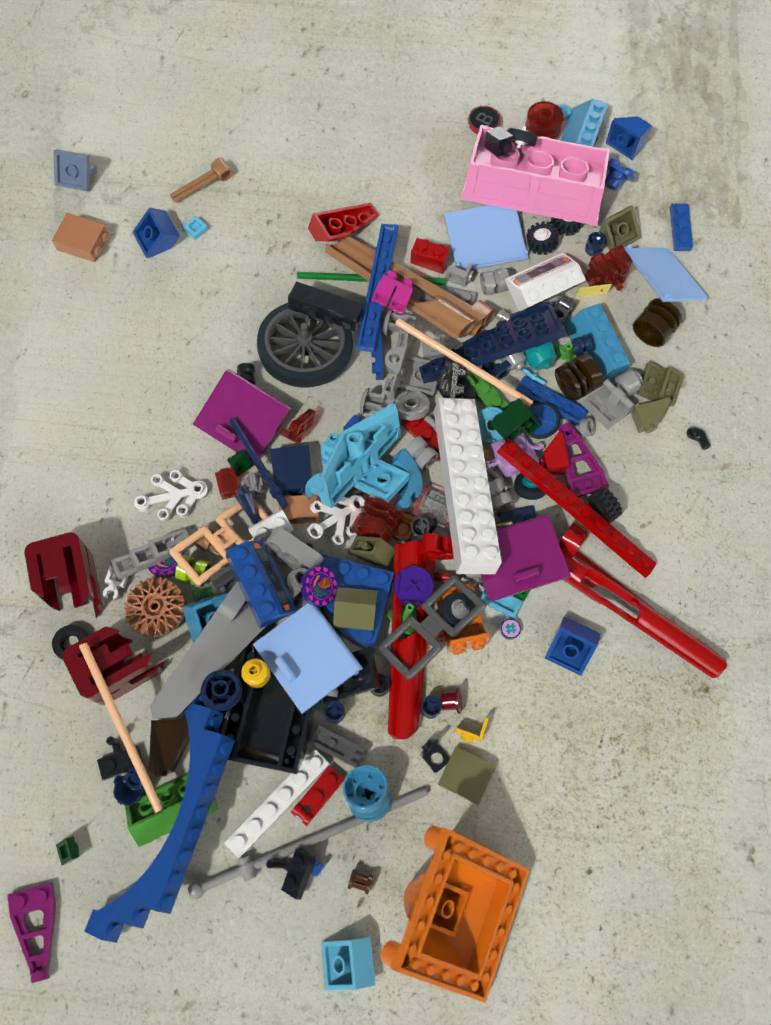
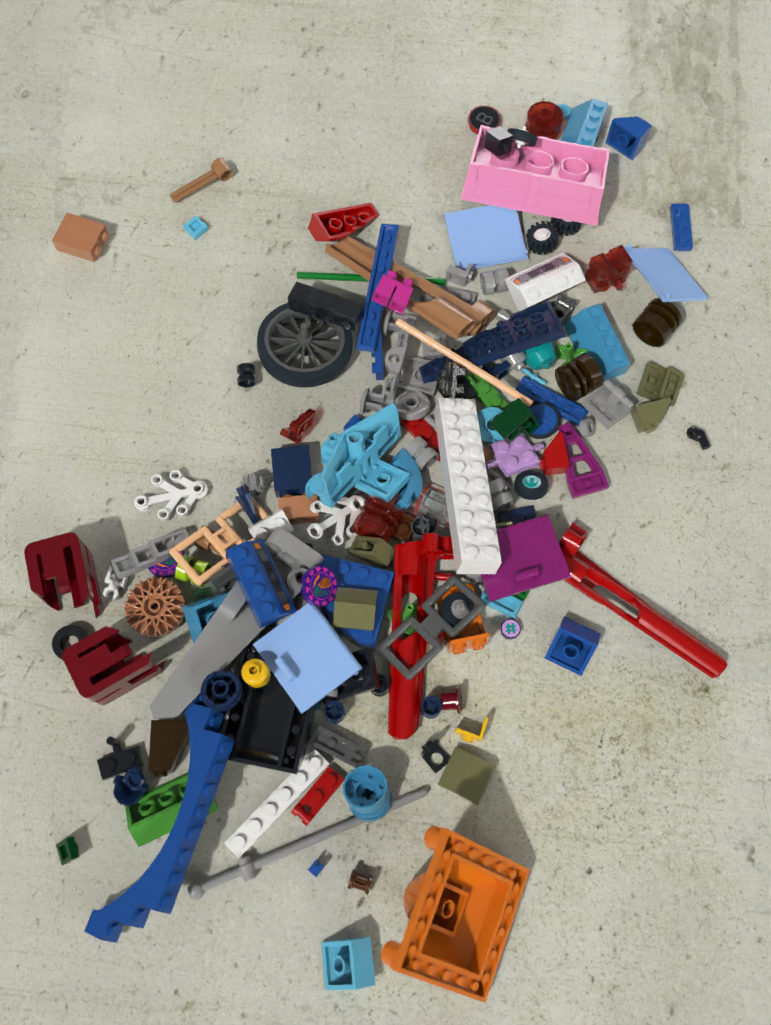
magenta plate [7,883,56,983] -> none
sand blue bracket [54,149,97,191] -> none
light nougat piece [79,642,163,813] -> none
blue slope [132,207,180,258] -> none
magenta container [193,369,292,463] -> none
clear red brick [215,468,239,500] -> none
dark green tile [227,450,253,476] -> none
dark blue bar [229,418,289,509] -> none
black plate [266,848,316,899] -> none
dark purple tile [394,566,434,606] -> none
red brick [410,238,450,274] -> none
red plate [497,439,657,578] -> none
dark blue wheel [571,334,594,357] -> none
light yellow sticker [575,284,612,297] -> none
dark blue wheel [585,232,605,257] -> none
black tyre [588,487,623,523] -> none
olive slope [599,205,641,253] -> none
blue plate [605,158,635,191] -> none
light grey head [615,370,643,397] -> none

